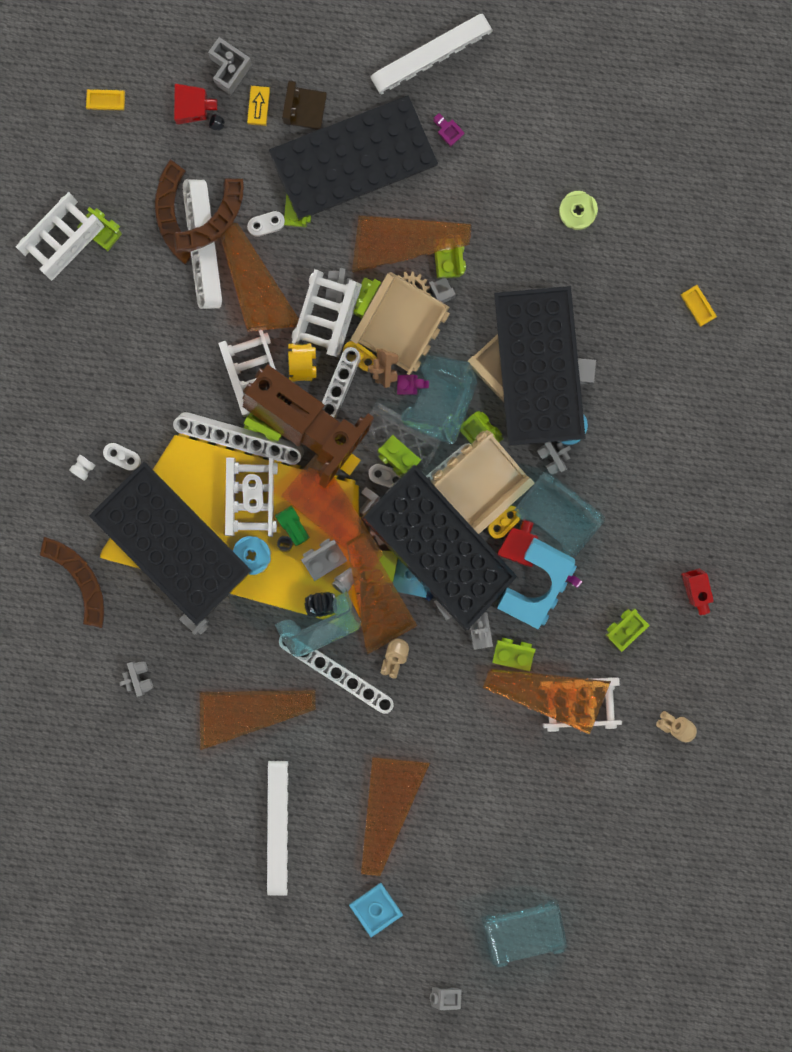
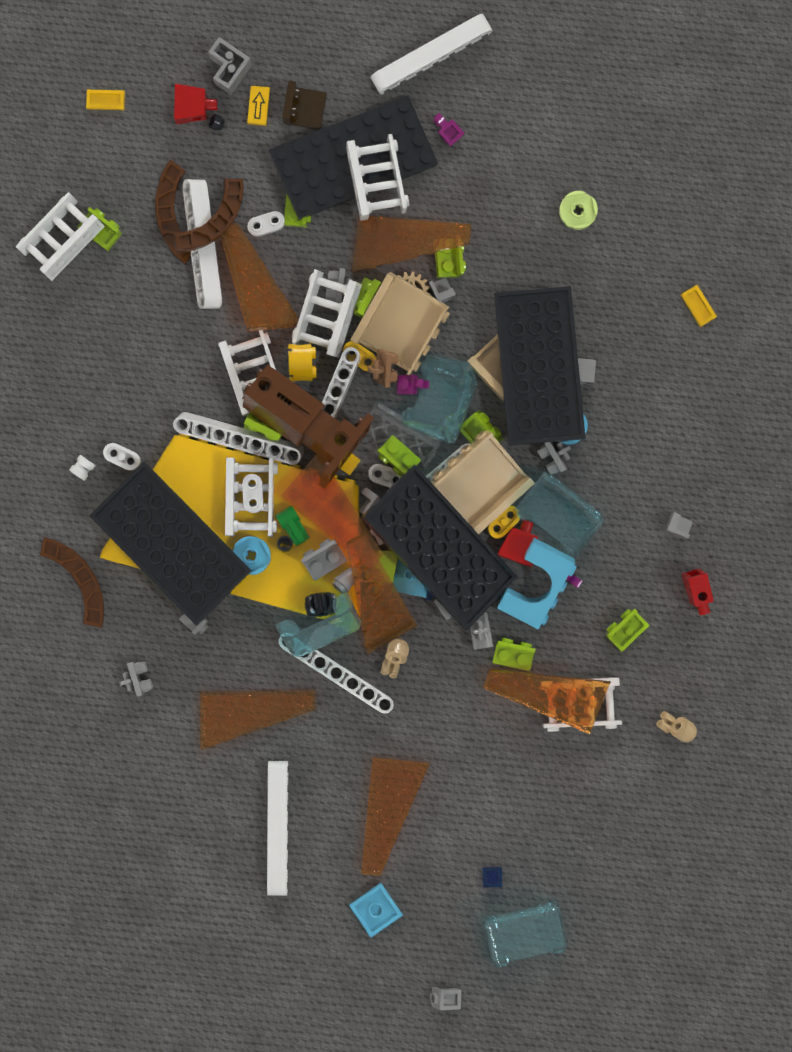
none -> white fence [346,134,409,221]
none -> clear blue plate [482,867,502,888]
none -> light grey panel [665,512,693,539]

